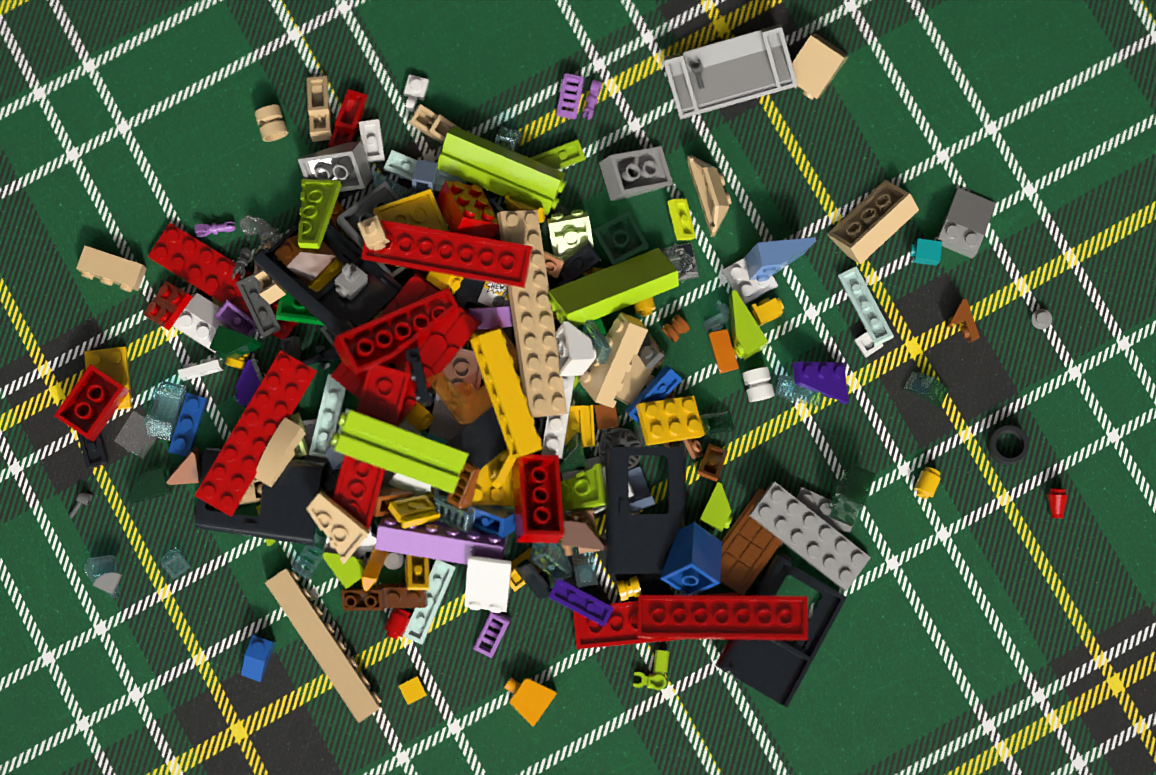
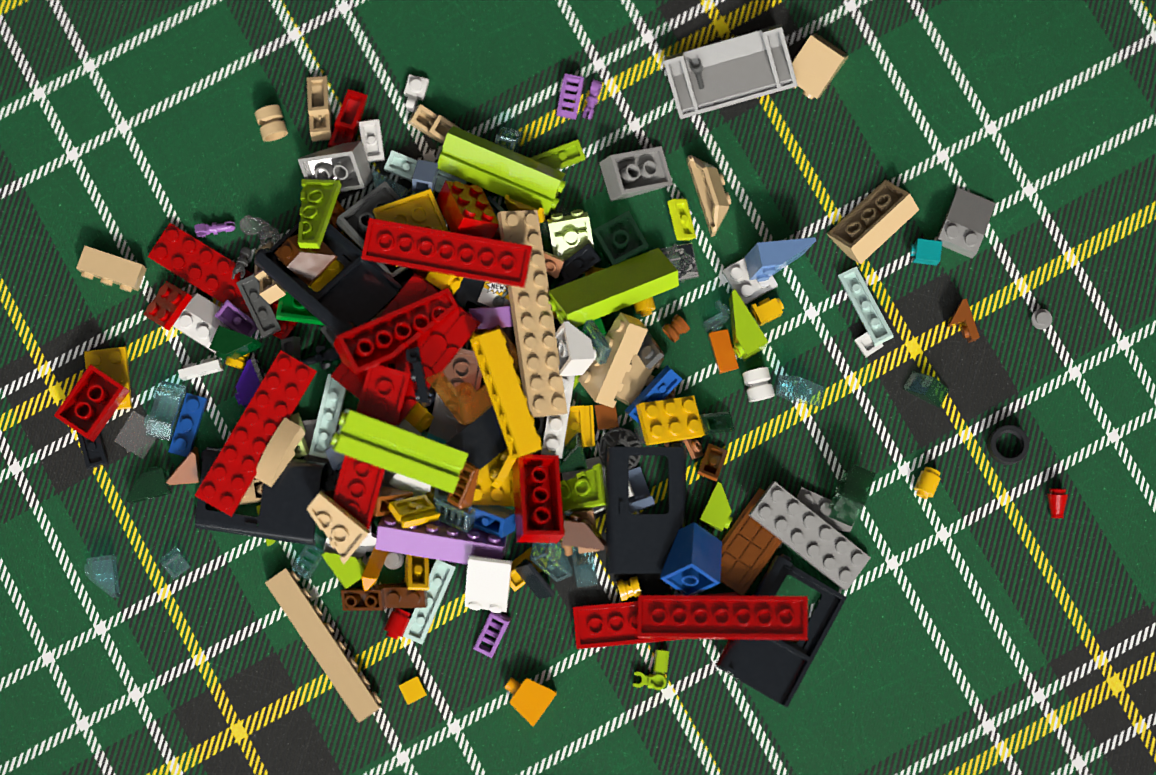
dark grey hand [68,492,93,518] -> none
light grey tile [93,573,122,594] -> none
blue slope [241,635,276,682] -> none
light grey brick [335,263,368,301] -> none
tan brick [357,215,390,251] -> none
dark purple plate [548,578,614,627] -> none
dark purple wing [792,362,849,404] -> none

